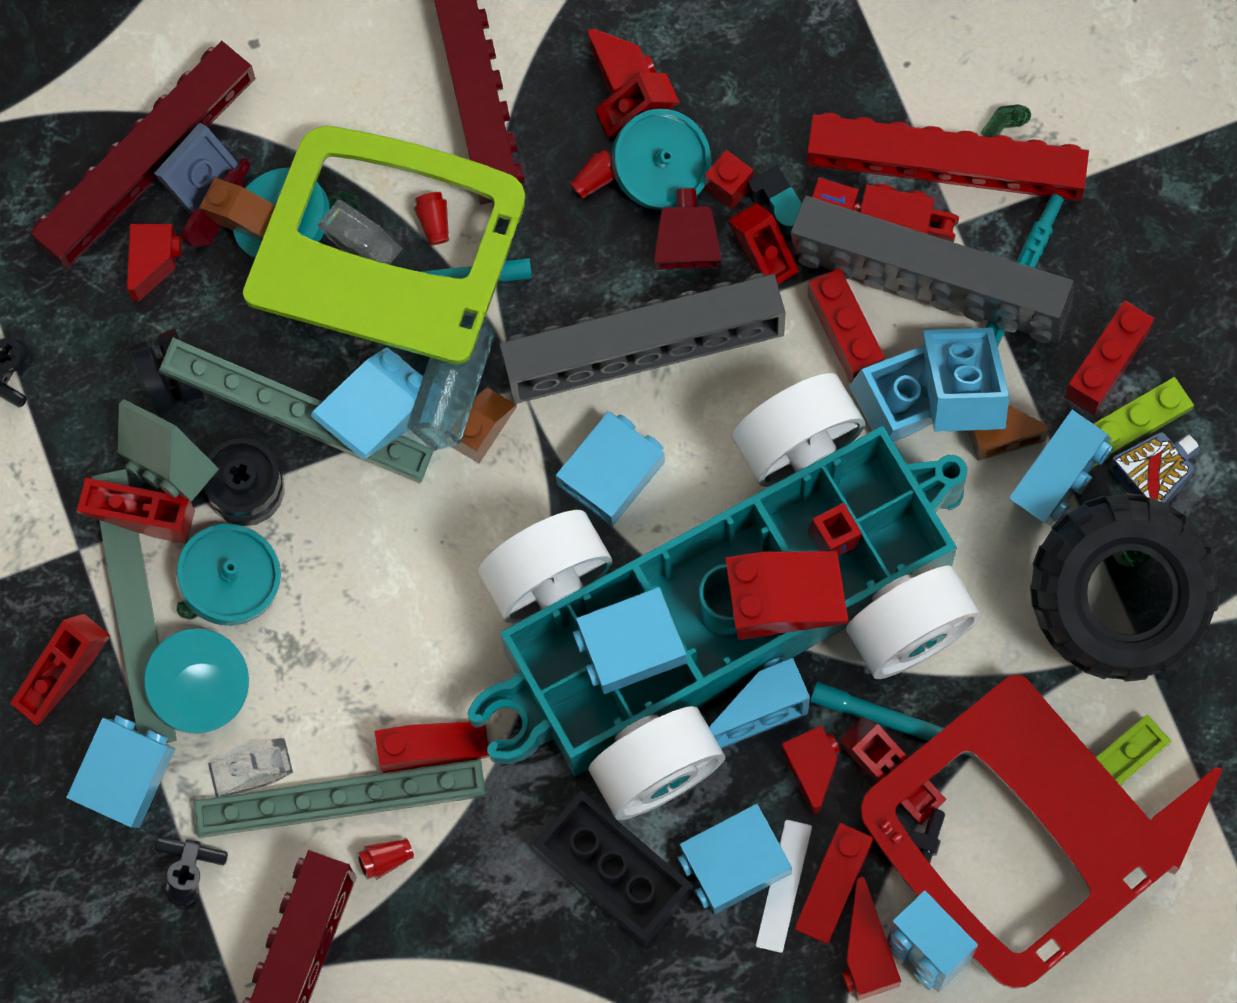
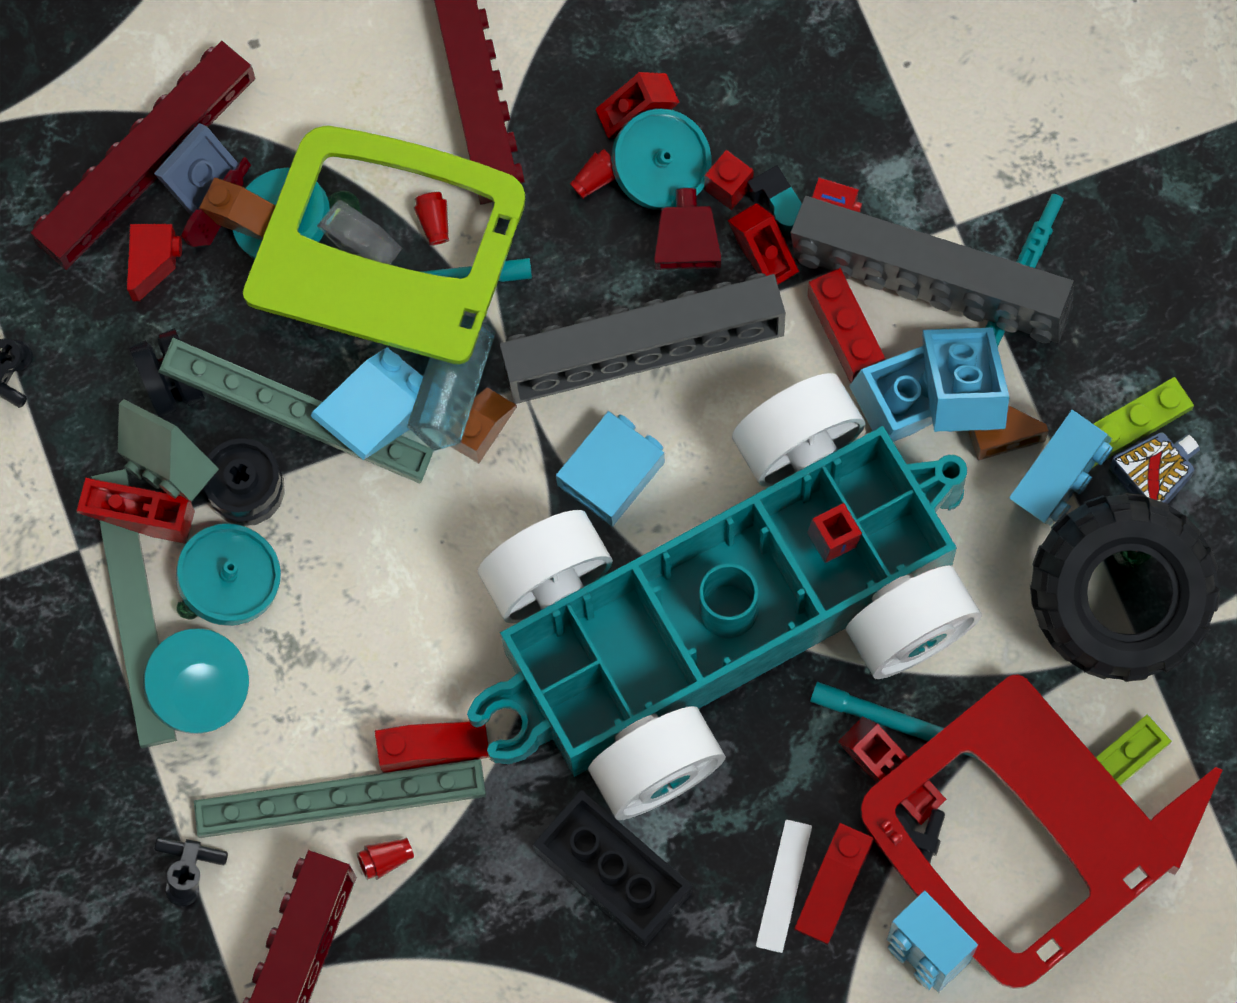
red slope [10,614,111,725] -> none
medium azure brick [66,715,176,828] -> none
clear slope [208,738,293,797] -> none
medium azure brick [572,587,687,695] -> none
red slope [588,29,656,95] -> none
medium azure brick [677,804,792,915] -> none
medium azure slope [709,657,810,749] -> none
red slope [726,551,848,640] -> none
red slope [781,726,840,816] -> none
red brick [807,113,1089,201] -> none
red slope [842,877,901,1001] -> none
red brick [860,183,959,242] -> none
clear green arm [981,104,1032,137] -> none
red brick [1064,300,1155,416] -> none

